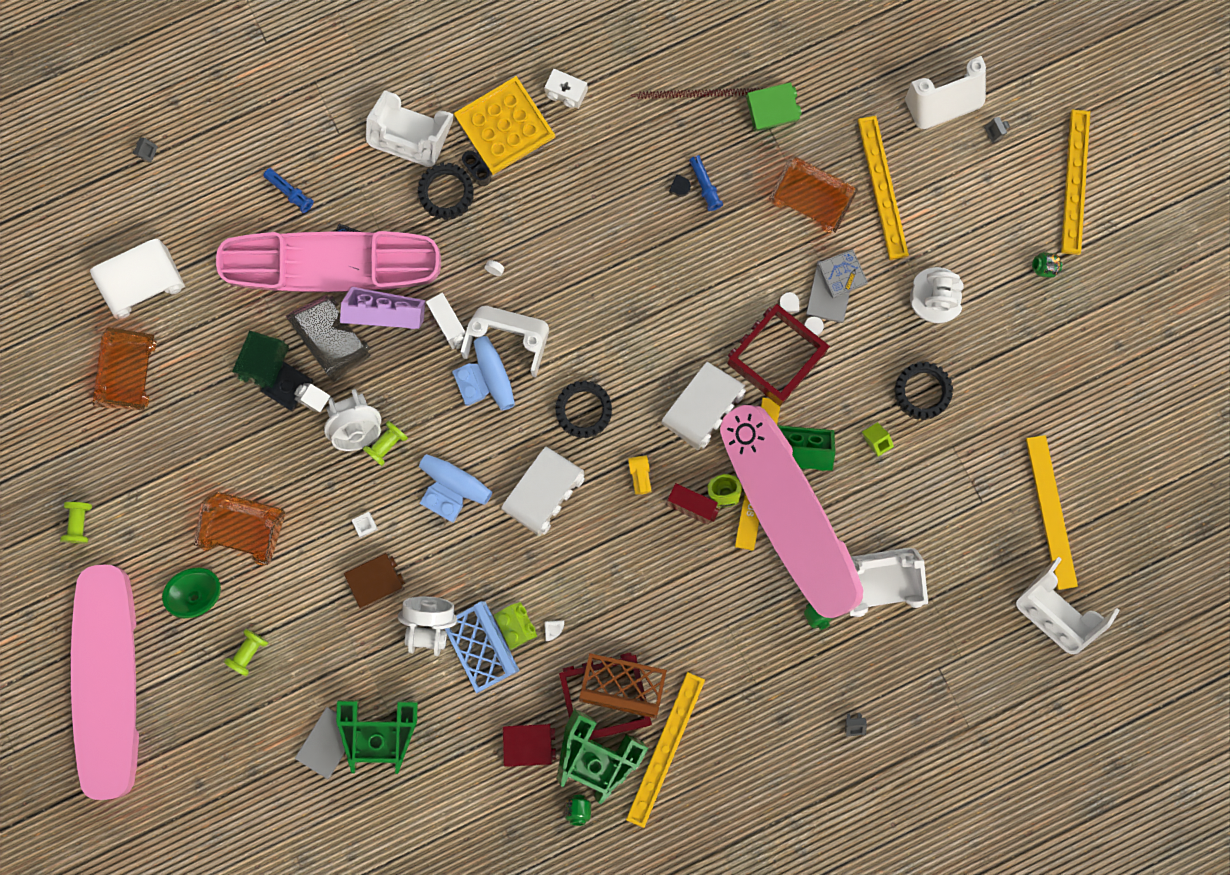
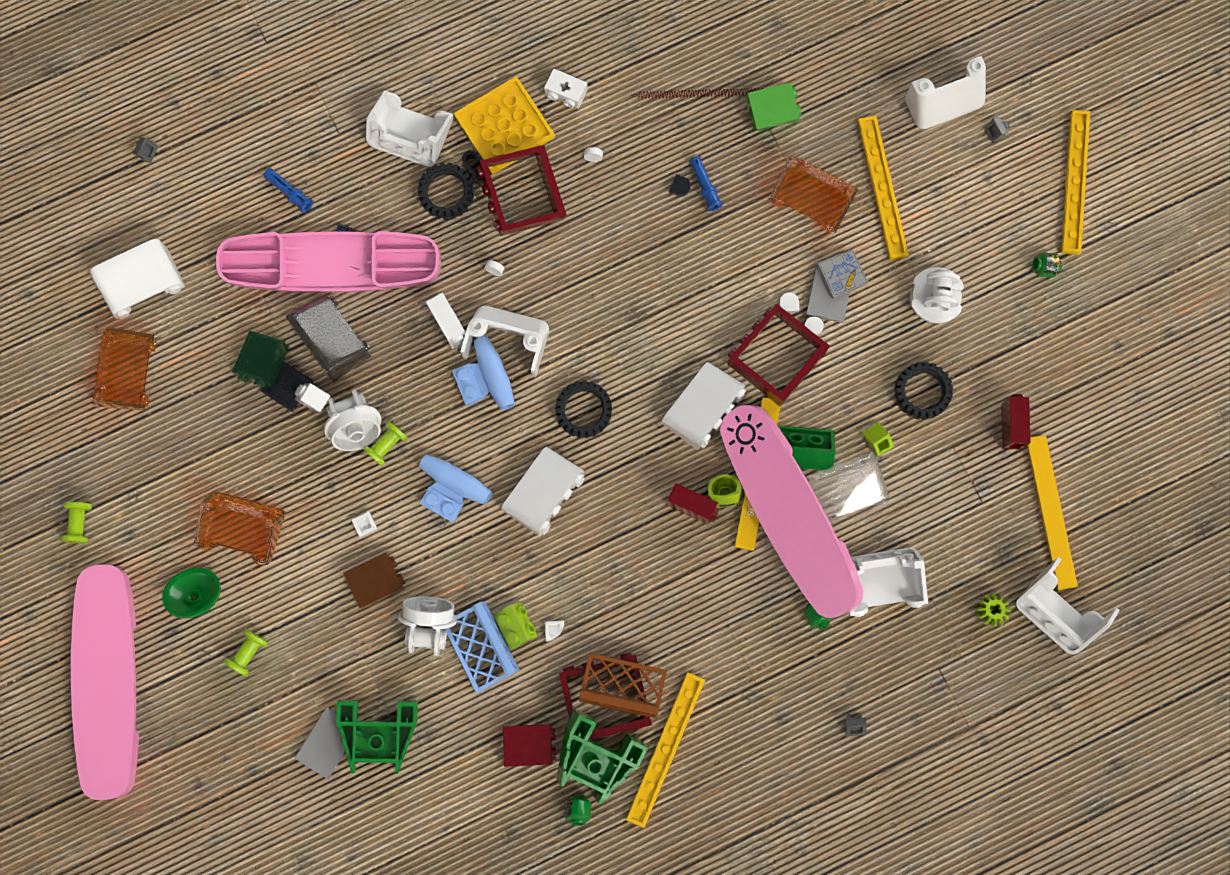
lavender wedge [340,287,425,329] -> none
yellow piece [628,455,652,495] -> none
none -> dark red window [477,145,567,237]
none -> white tile [584,147,603,162]
none -> clear windscreen [806,452,889,525]
none -> lime gear [976,593,1011,627]
none -> dark red brick [1001,394,1031,450]

